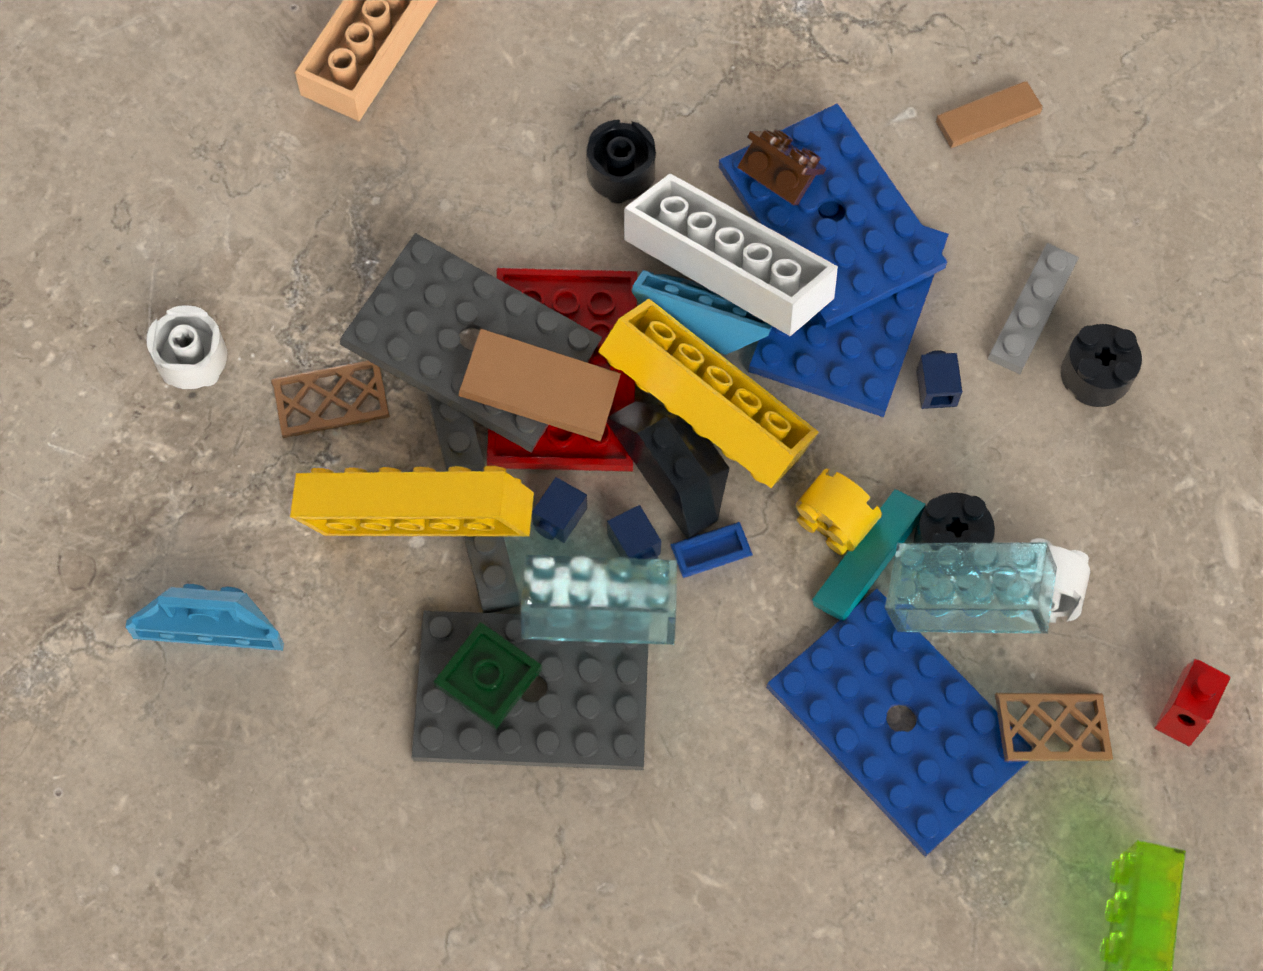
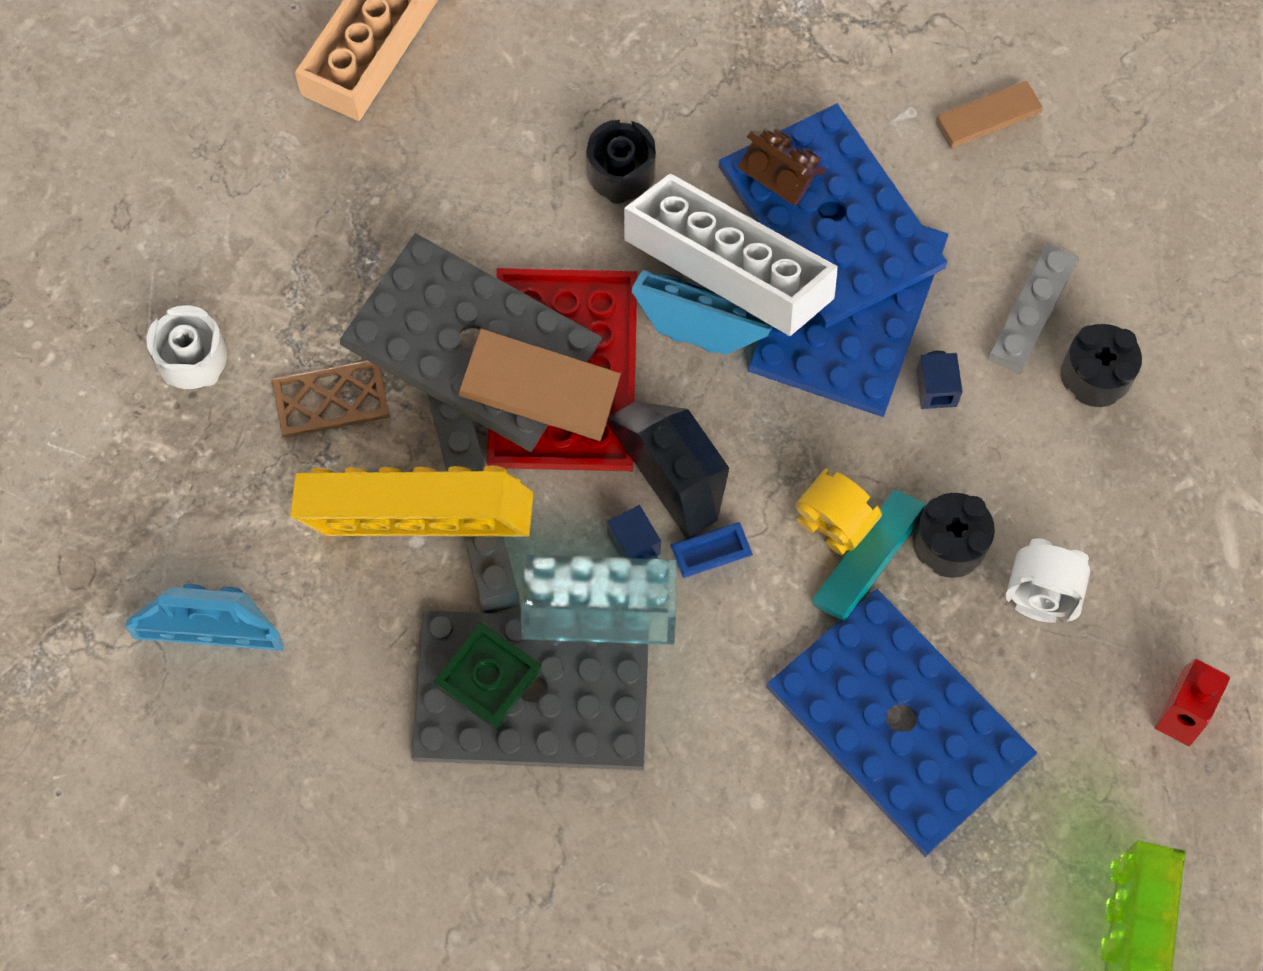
dark blue brick [532,477,588,543] -> none
yellow brick [598,299,819,488] -> none
clear light blue brick [885,542,1057,634] -> none
medium nougat window [995,693,1113,761] -> none

